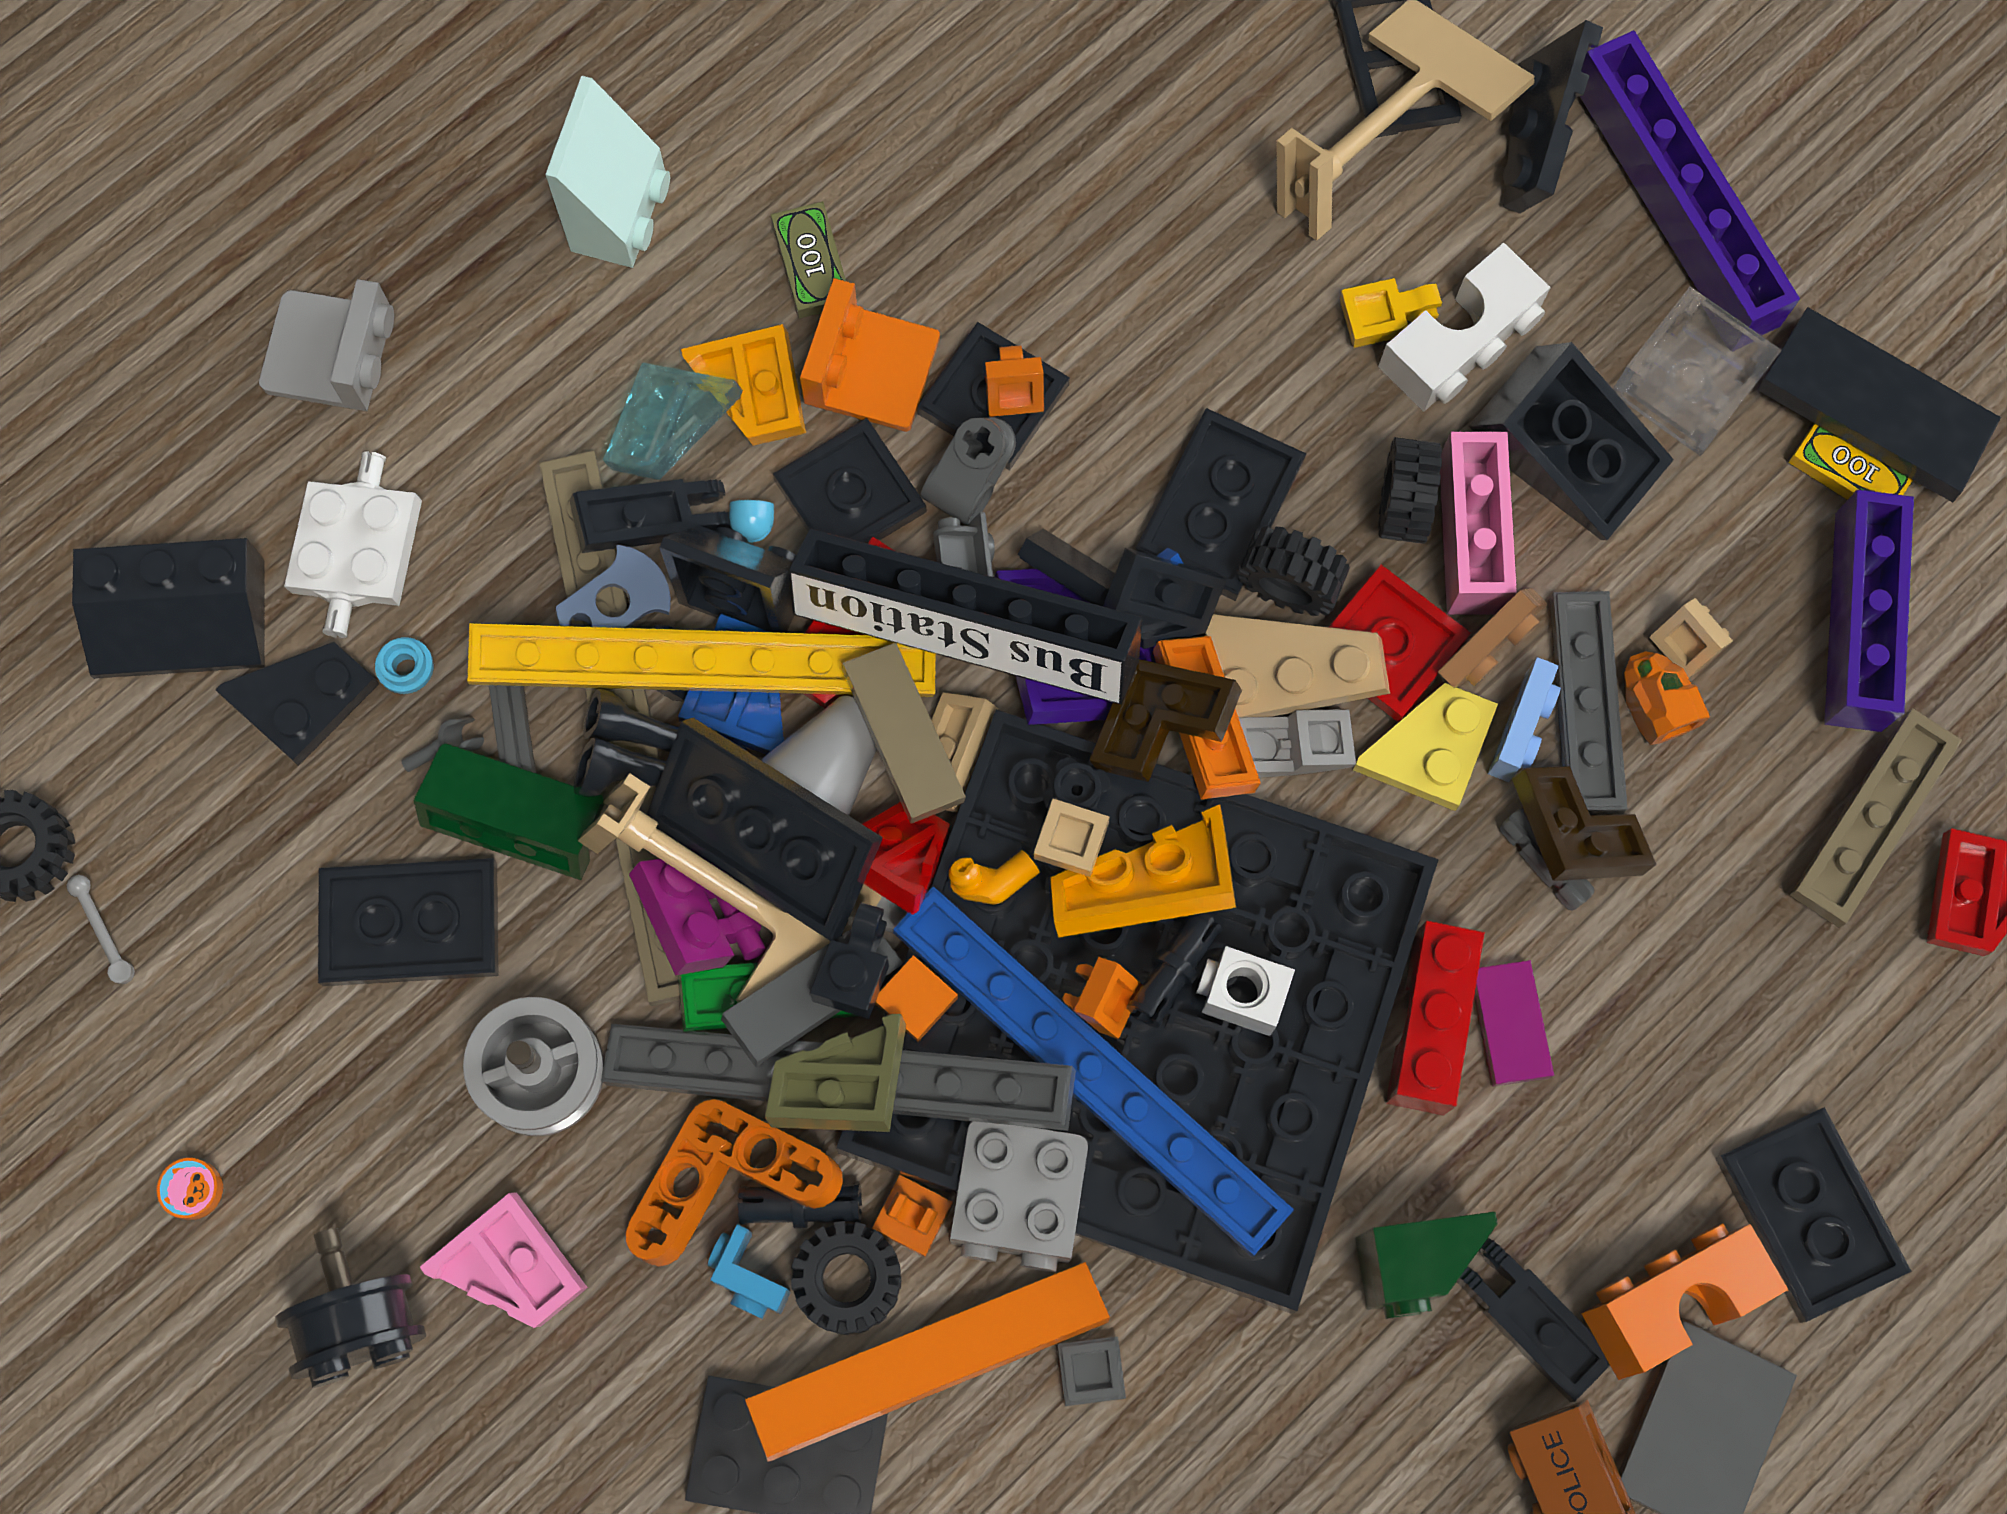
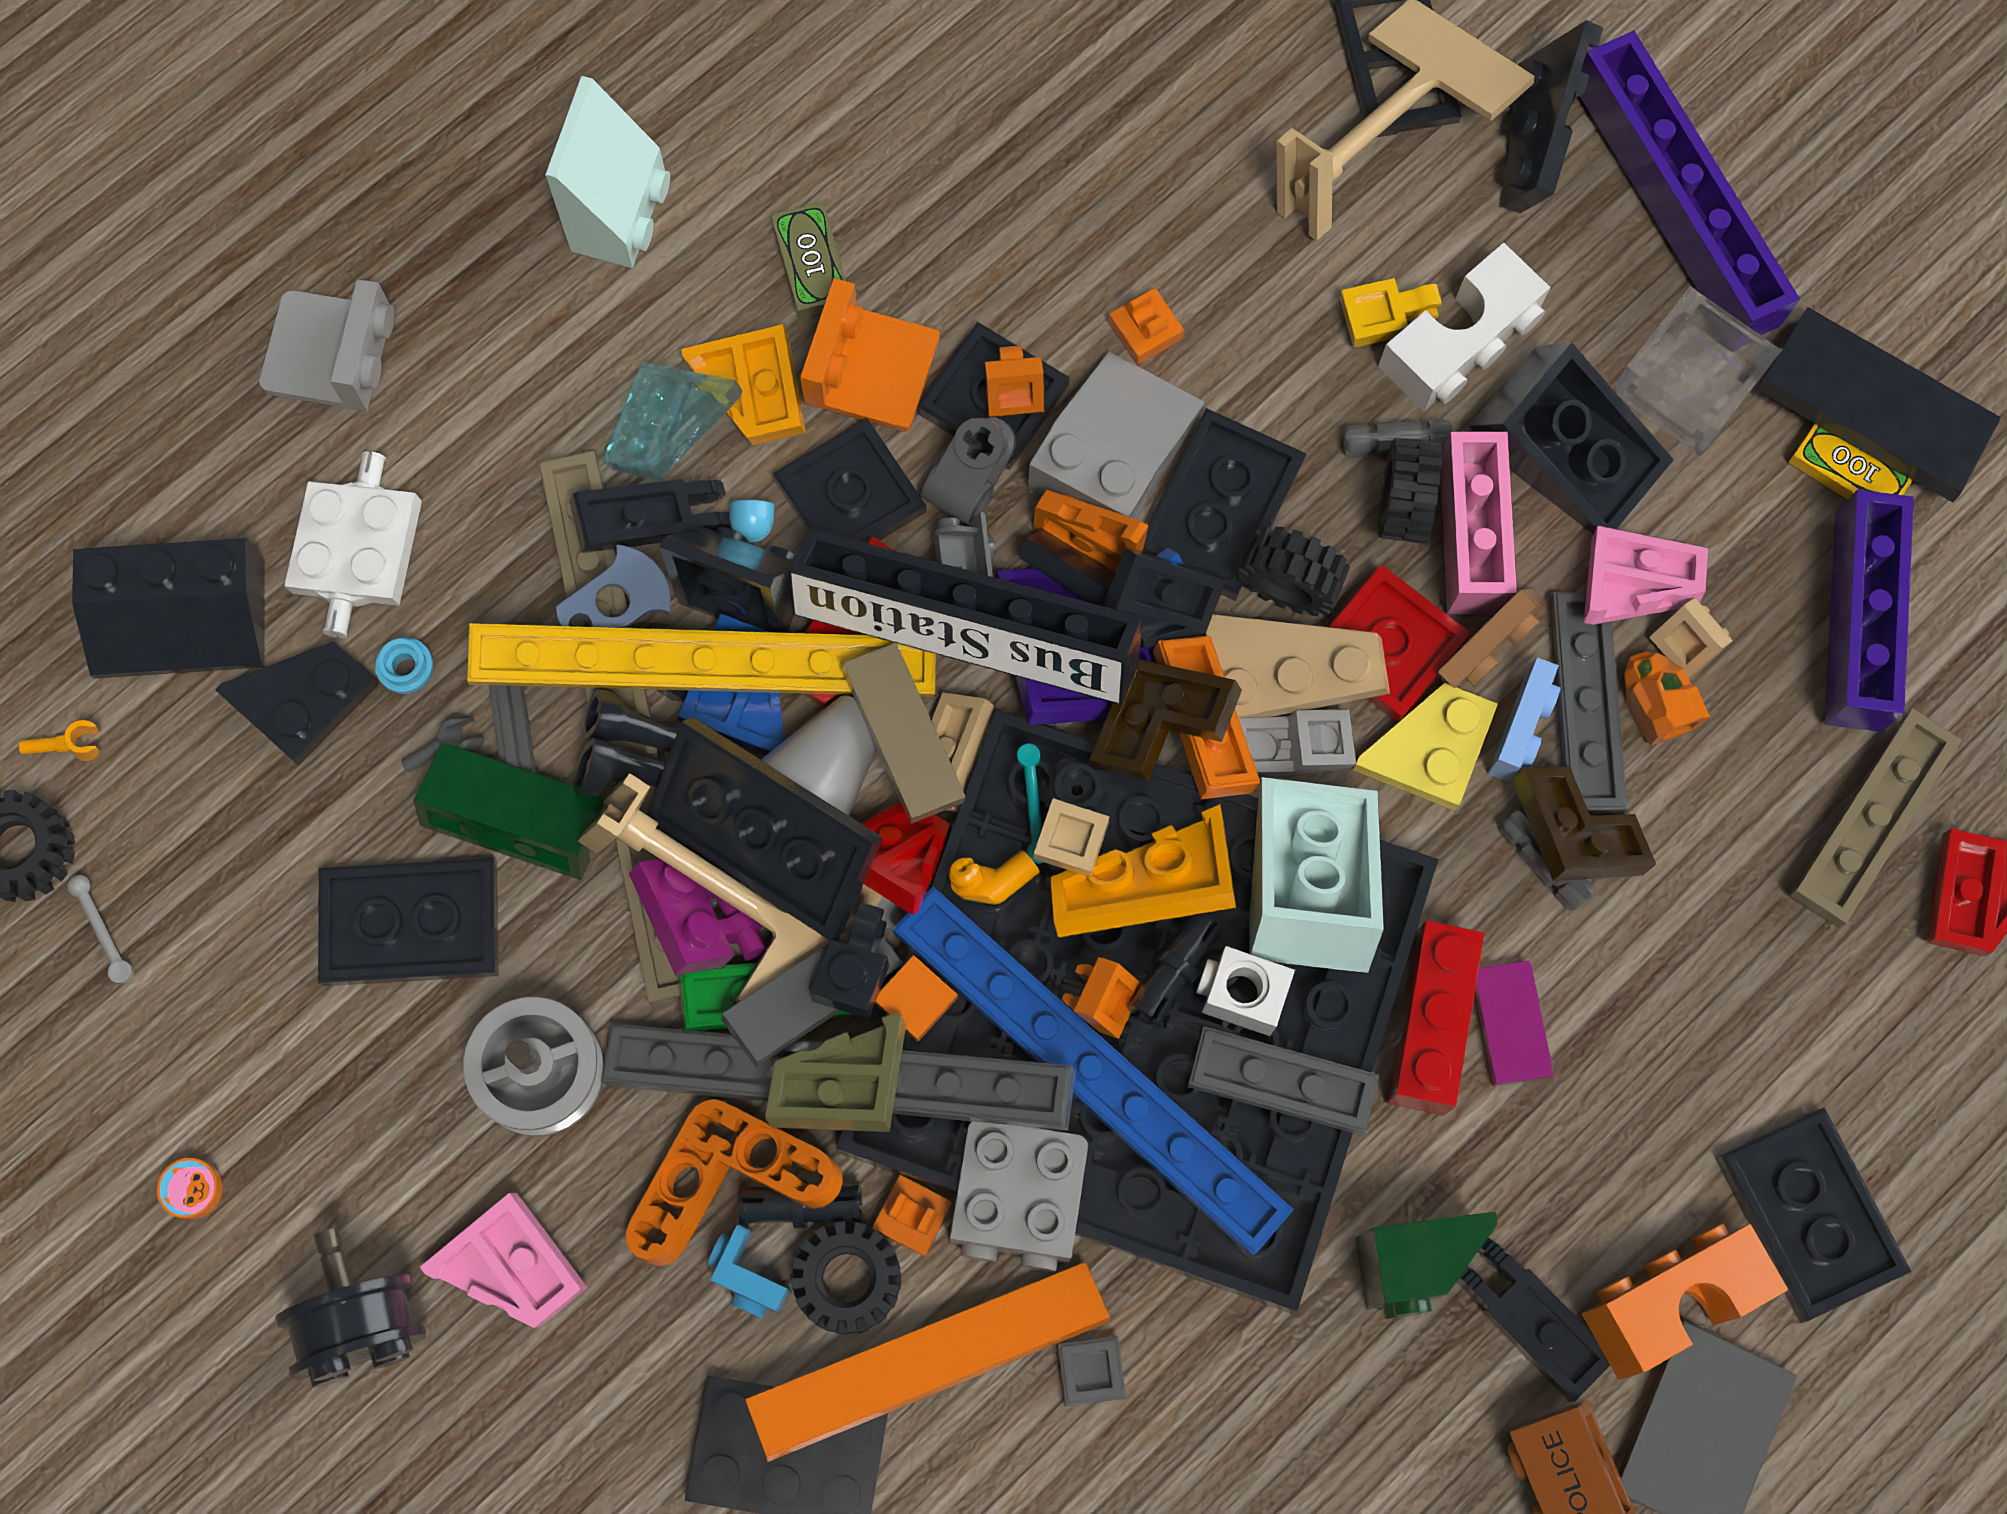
none -> light orange hand [19,720,100,761]
none -> teal hinge [1017,744,1043,864]
none -> light grey slope [1028,351,1205,519]
none -> orange wing [1033,490,1149,573]
none -> orange tile [1108,288,1185,365]
none -> dark grey tile [1187,1026,1379,1135]
none -> light aqua slope [1249,777,1383,973]
none -> dark grey axle [1343,419,1452,458]
none -> bright pink wing [1584,526,1708,625]

